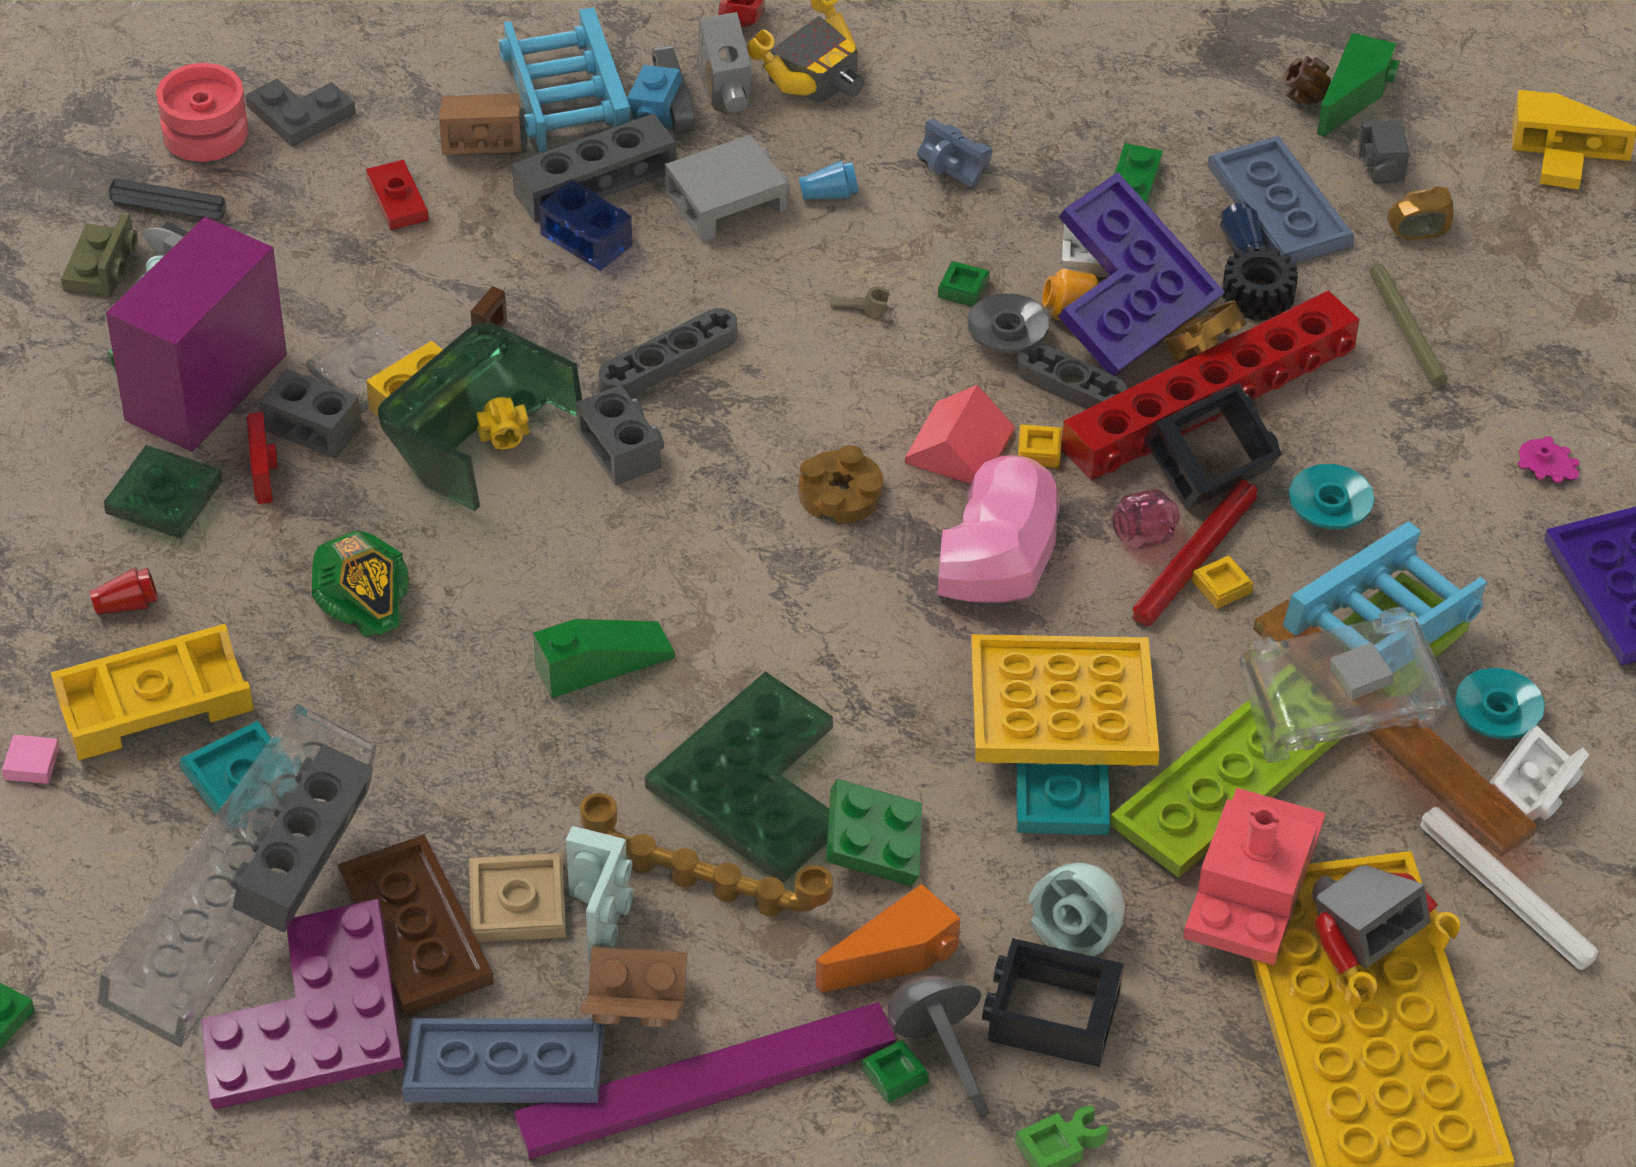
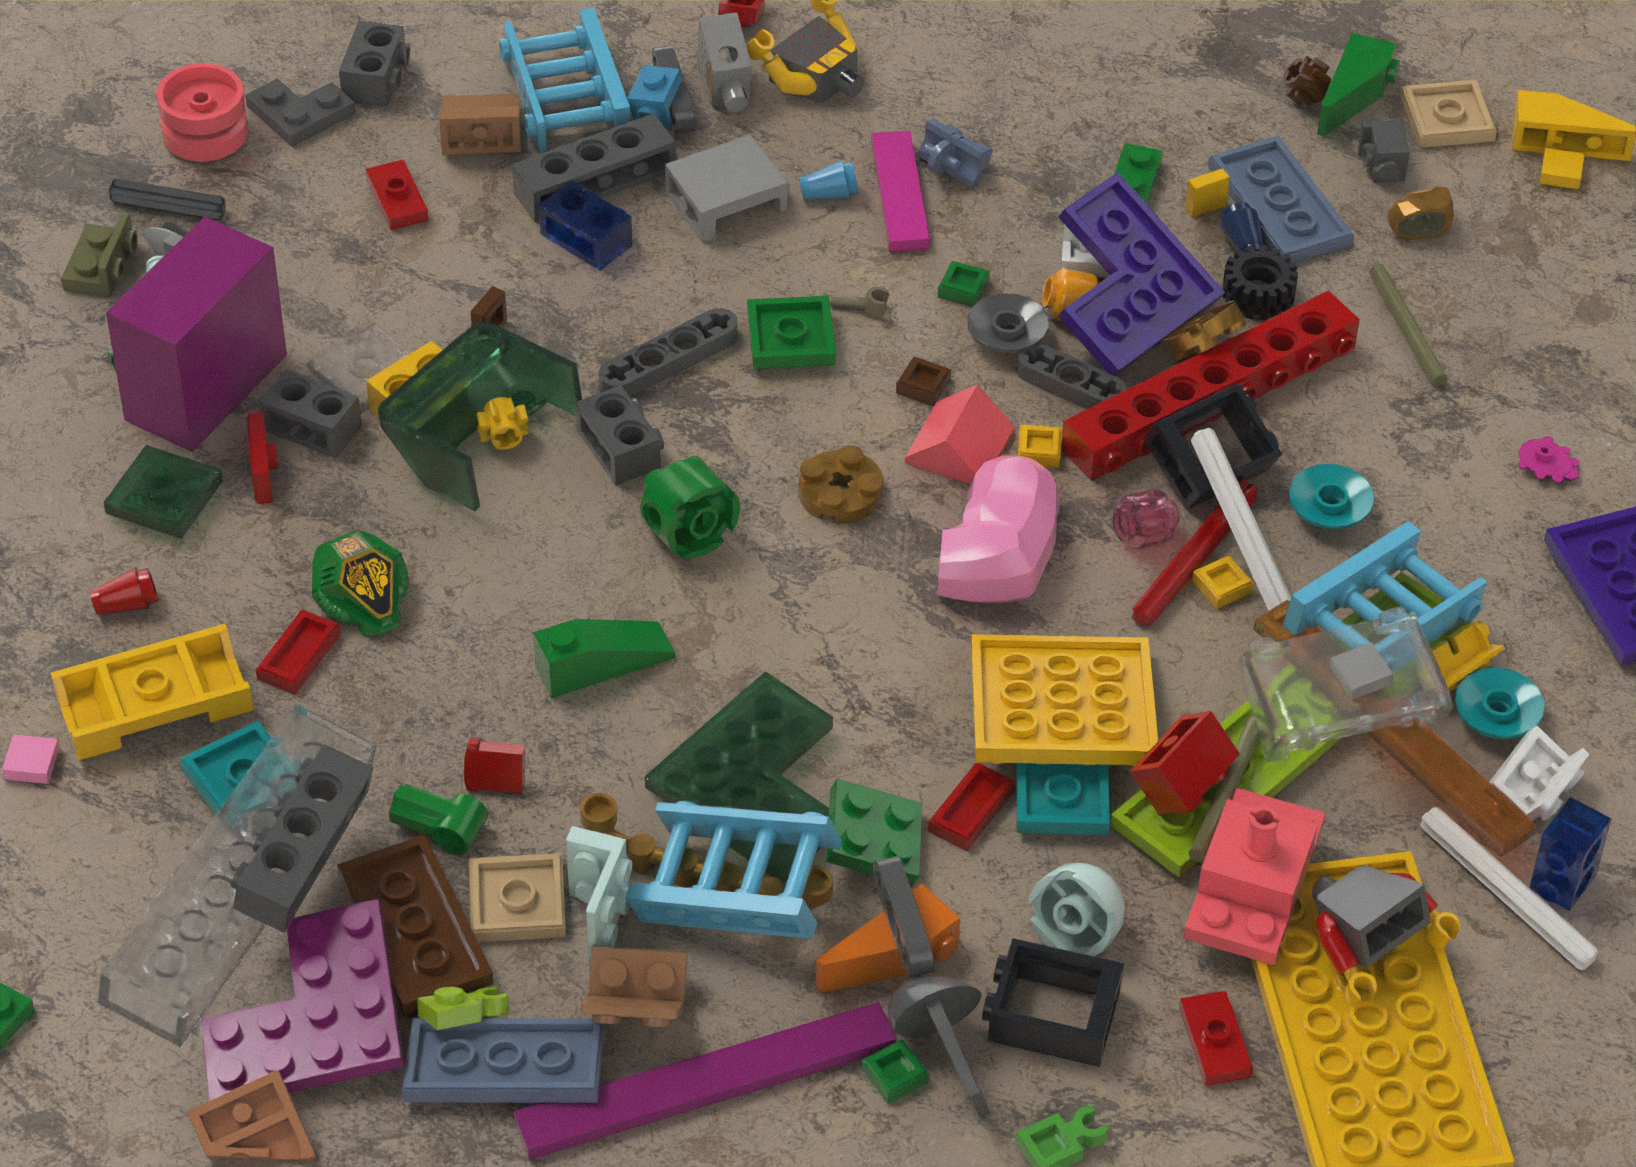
none -> nougat wing [187,1069,317,1161]
none -> red tile [255,609,341,694]
none -> dark grey brick [339,21,411,106]
none -> green piece [389,784,489,855]
none -> lime plate [417,986,509,1030]
none -> red tile [464,737,526,794]
none -> medium azure fence [625,801,842,939]
none -> green brick [640,456,741,559]
none -> green plate [747,296,836,369]
none -> dark pink tile [871,131,930,252]
none -> dark grey beam [873,856,934,977]
none -> reddish brown tile [896,357,952,406]
none -> red tile [928,762,1015,851]
none -> red brick [1129,711,1240,815]
none -> red plate [1179,991,1253,1086]
none -> yellow tile [1185,168,1230,218]
none -> olive bar [1189,717,1265,862]
none -> white axle [1191,428,1291,620]
none -> tan tile [1400,80,1497,148]
none -> yellow hinge [1413,621,1505,694]
none -> clear blue brick [1529,797,1612,911]

